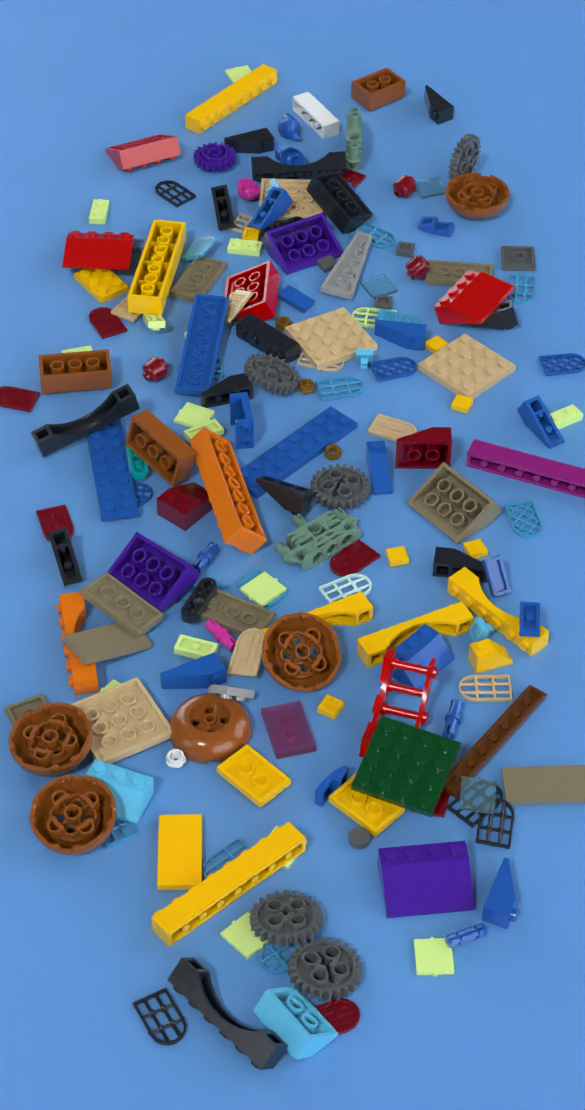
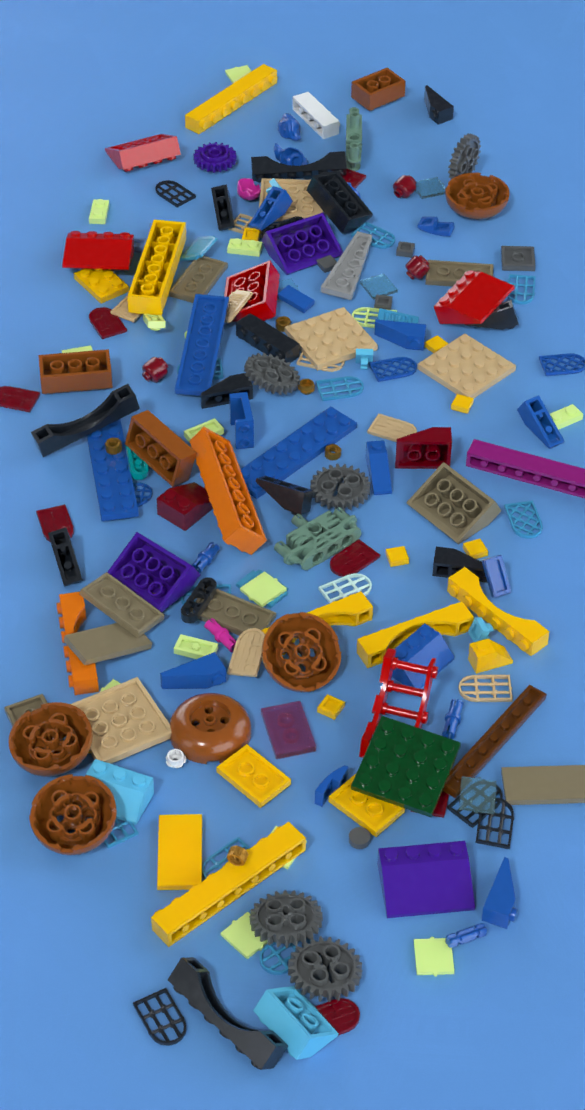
yellowish green piece [174,402,215,428] -> none
light grey hinge [208,684,255,702] -> none
black slope [224,127,274,154] -> none
blue plate [519,601,540,637] -> none
none -> pearl gold axle [105,438,122,455]
none -> pearl gold axle [227,845,249,866]

